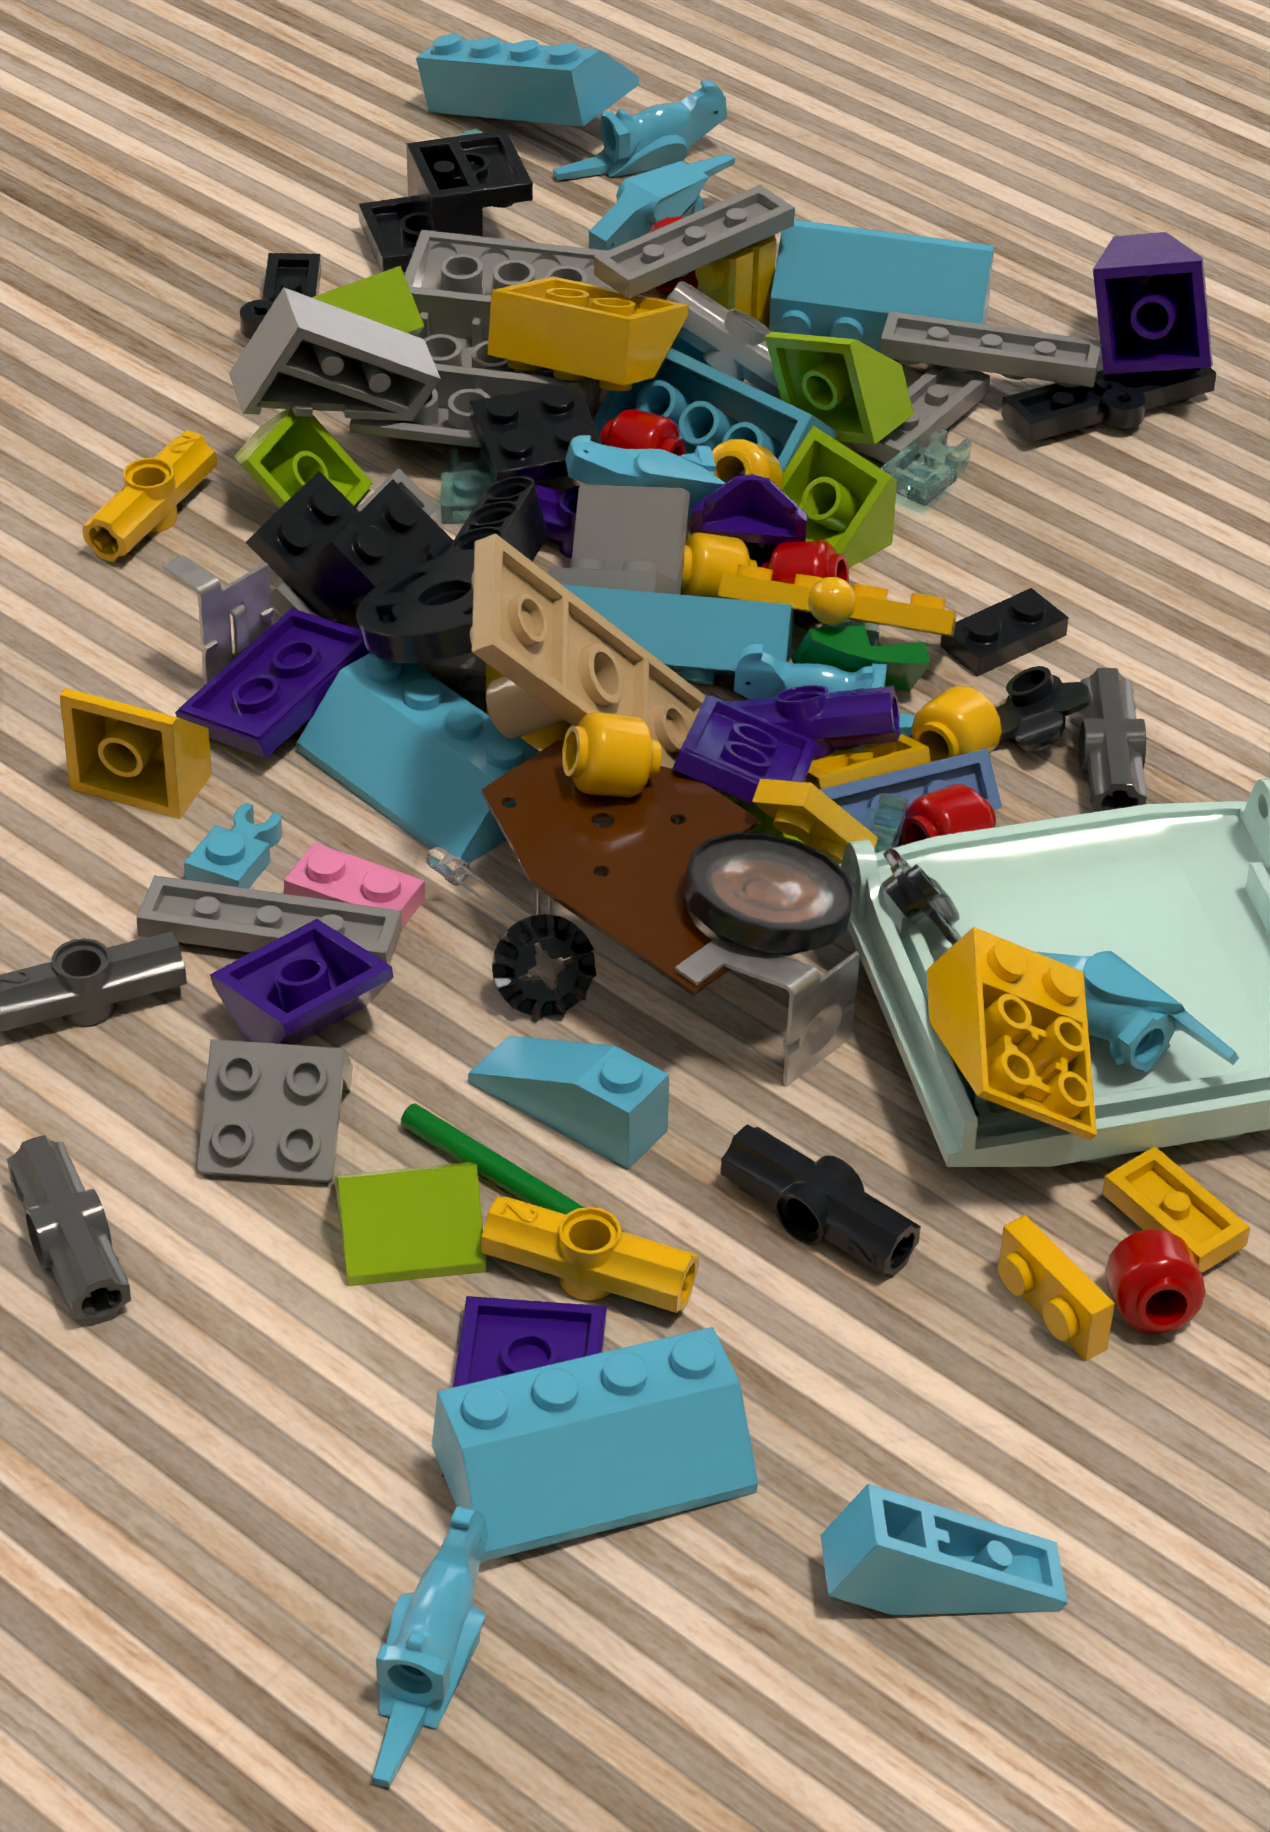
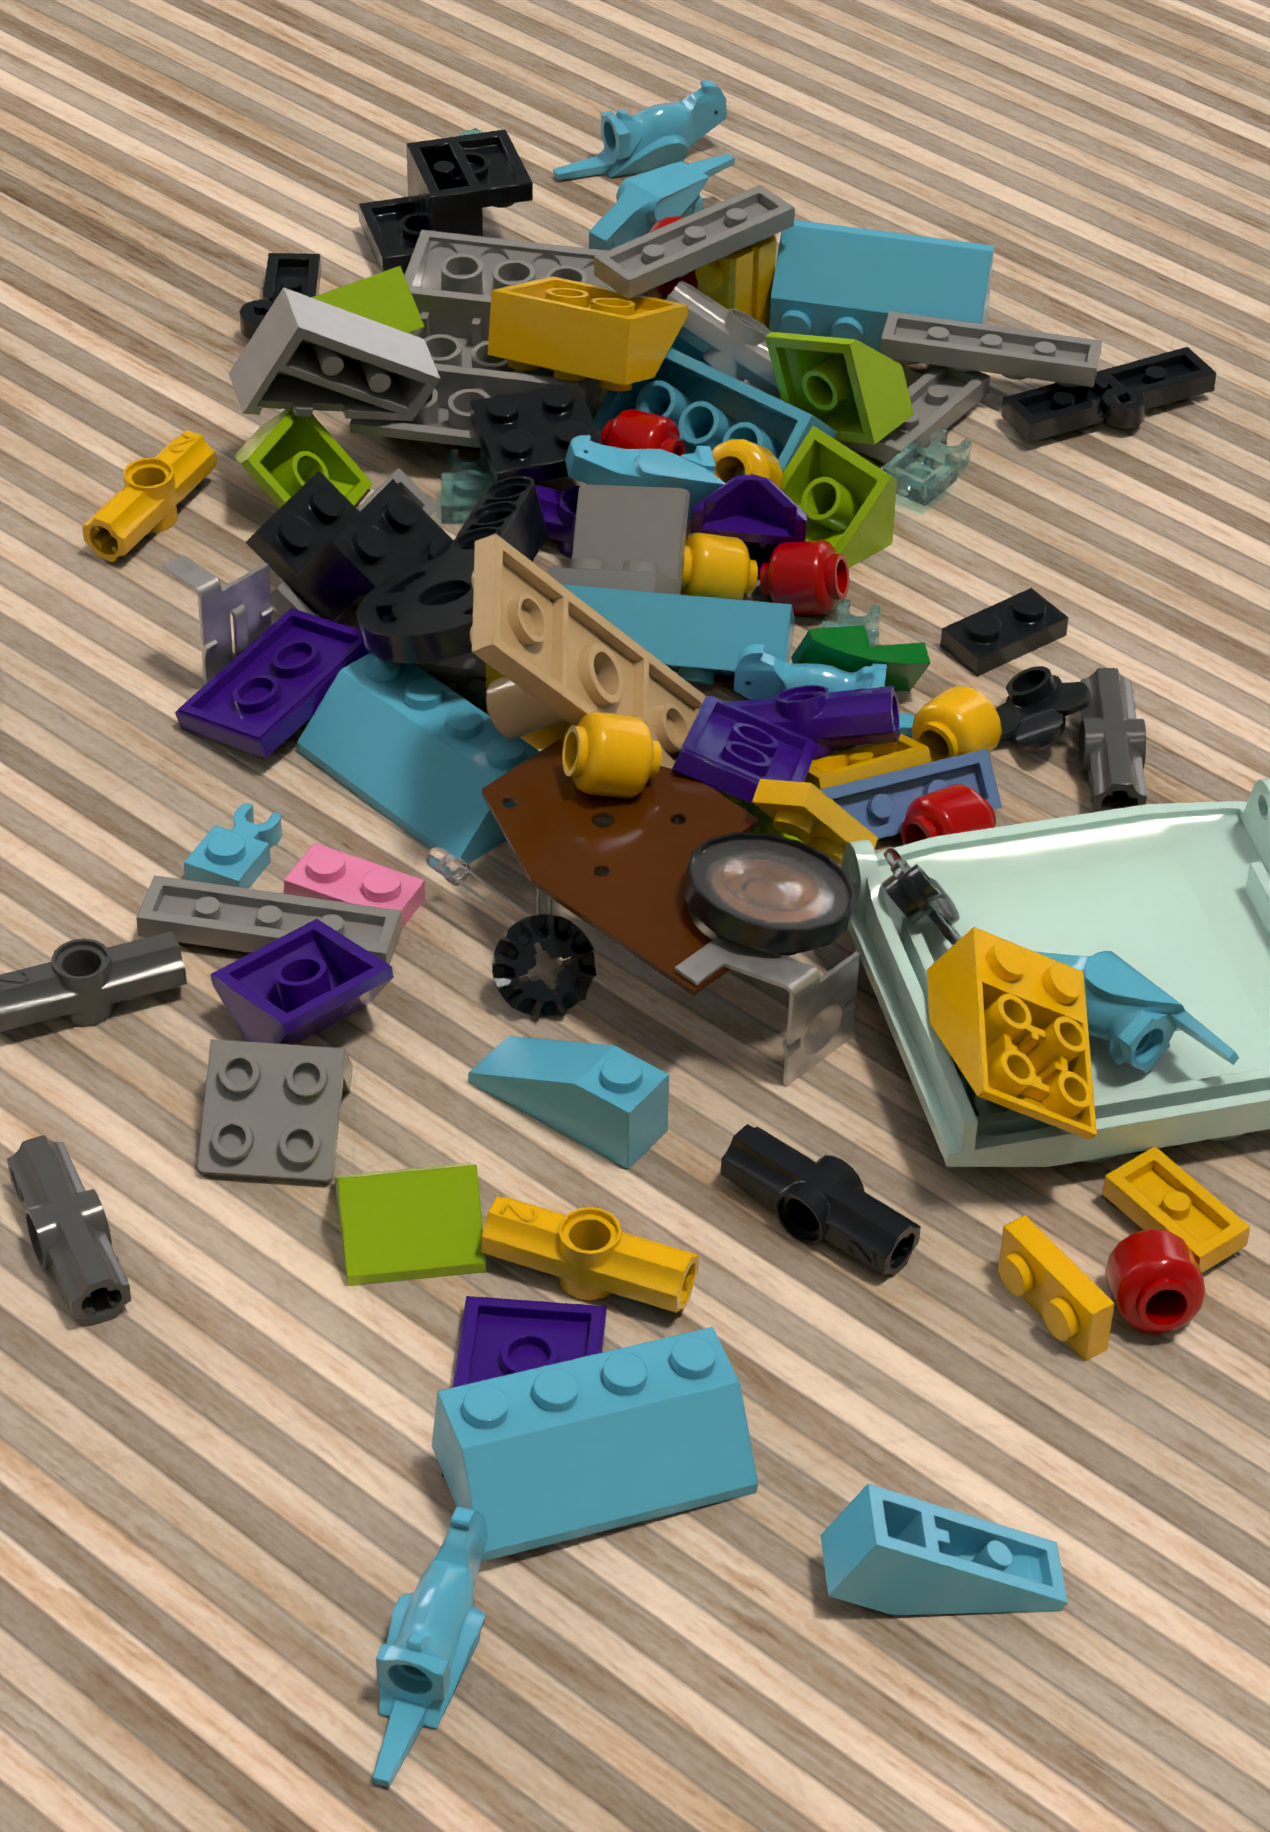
yellow slope [59,688,212,819] -> none
green bar [401,1103,625,1232] -> none
medium azure slope [416,34,640,127] -> none
yellow plate [718,564,957,637] -> none
clear light blue plate [862,793,908,853] -> none
dark purple slope [1093,232,1213,375] -> none

